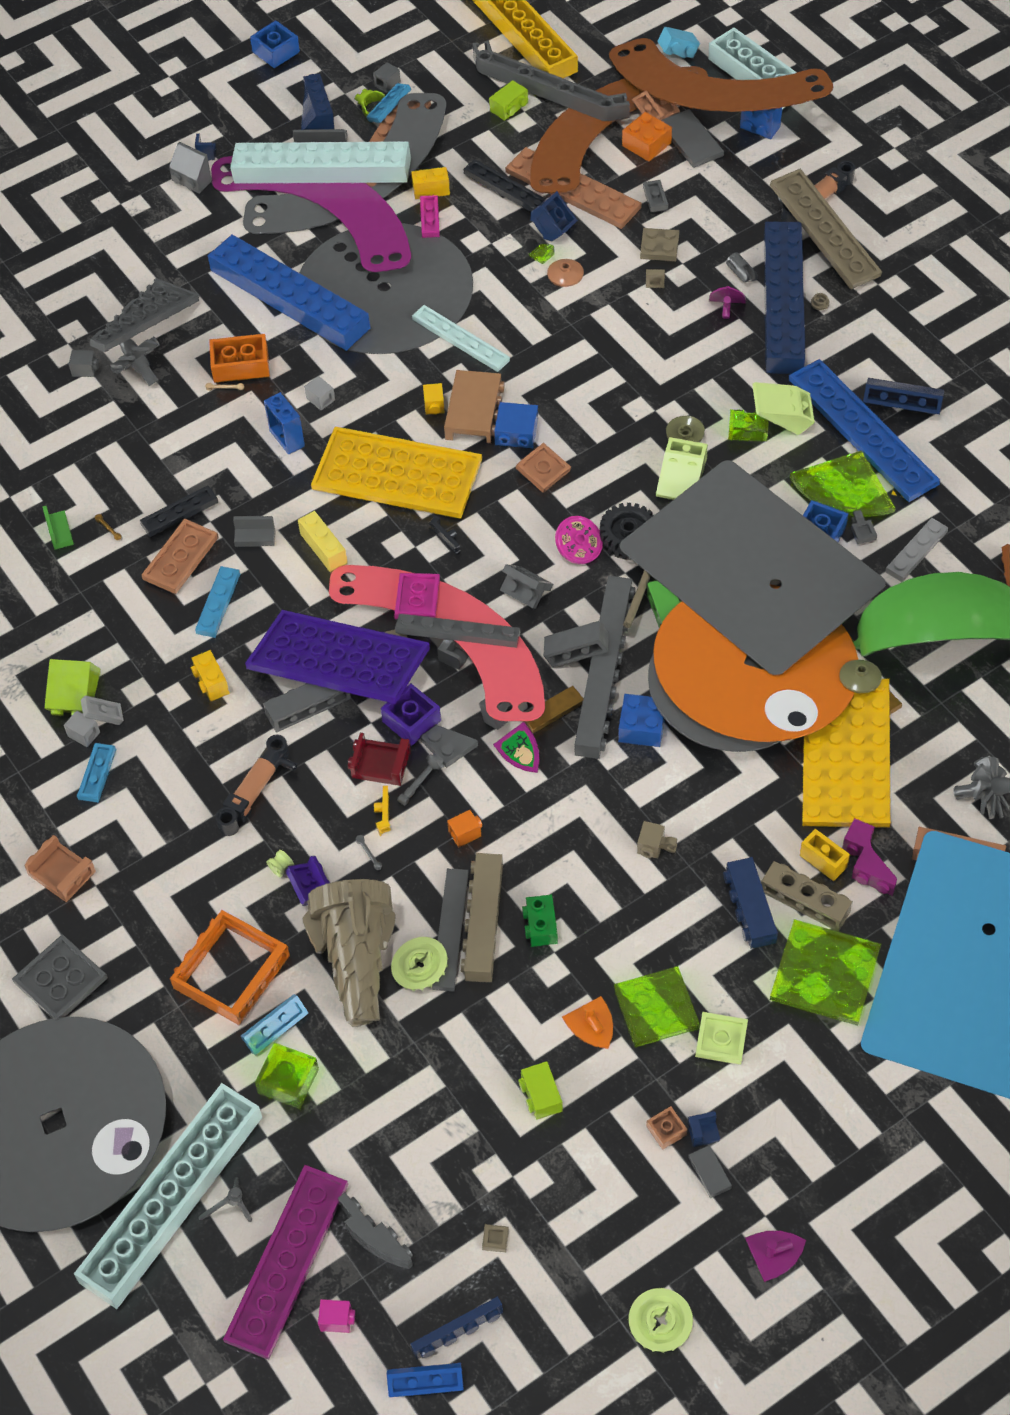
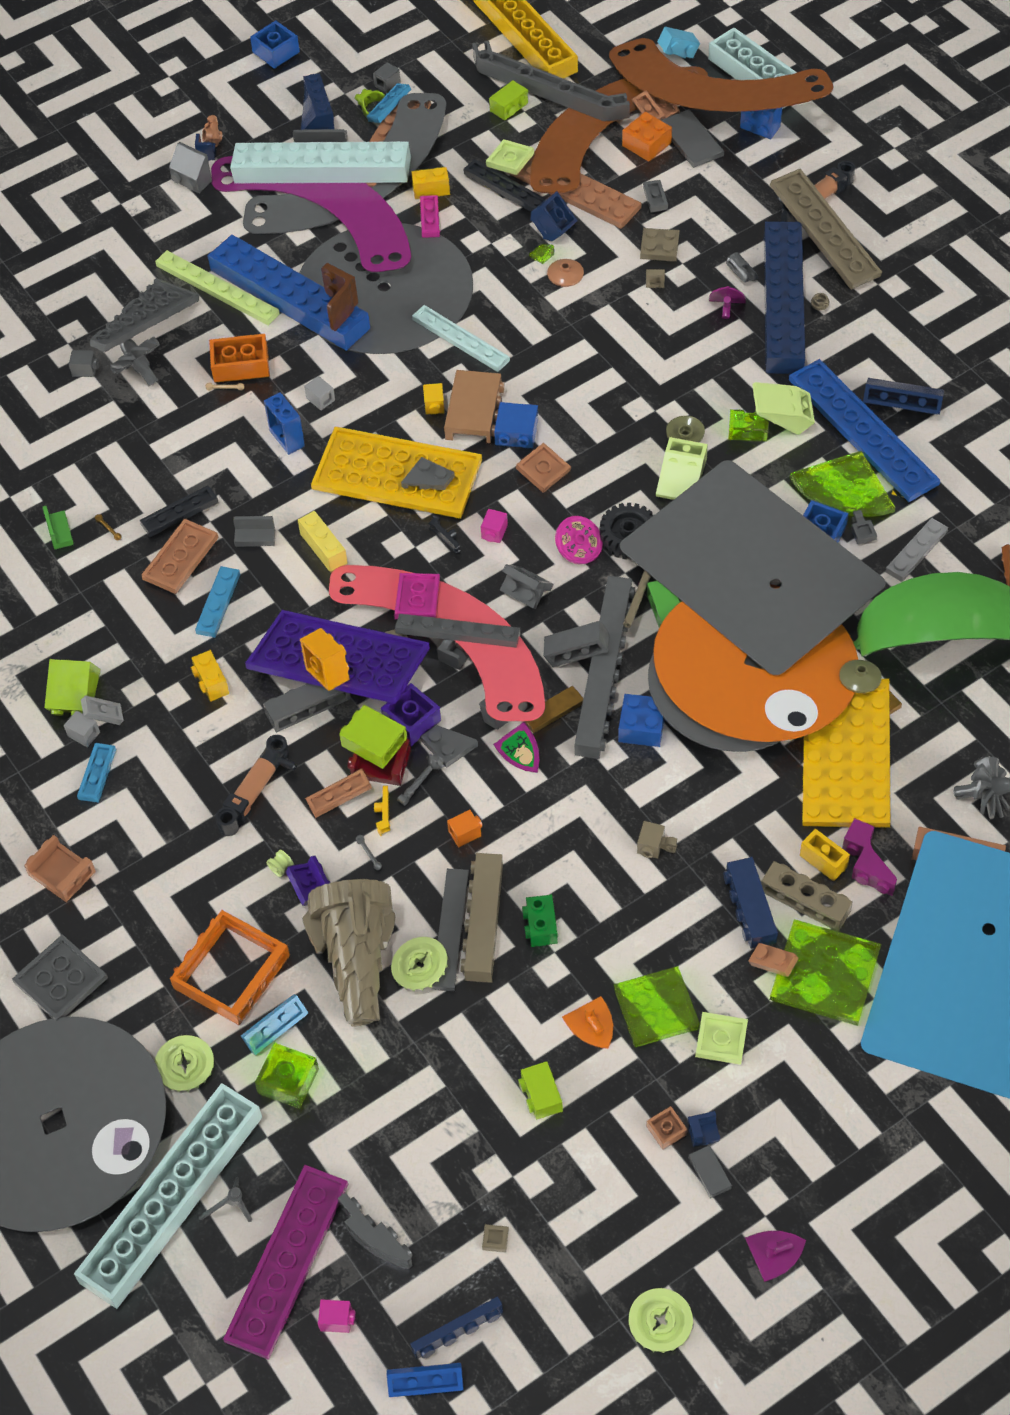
none -> yellowish green plate [155,251,280,326]
none -> yellowish green gear [155,1035,214,1092]
none -> nougat plate [202,115,223,147]
none -> light orange brick [300,628,349,691]
none -> nougat tile [305,769,372,818]
none -> reddish brown piece [321,263,359,331]
none -> lime brick [340,705,407,769]
none -> dark grey wing [401,457,455,490]
none -> dark pink brick [481,509,508,543]
none -> yellowish green plate [486,139,534,175]
none -> nougat plate [749,943,799,977]

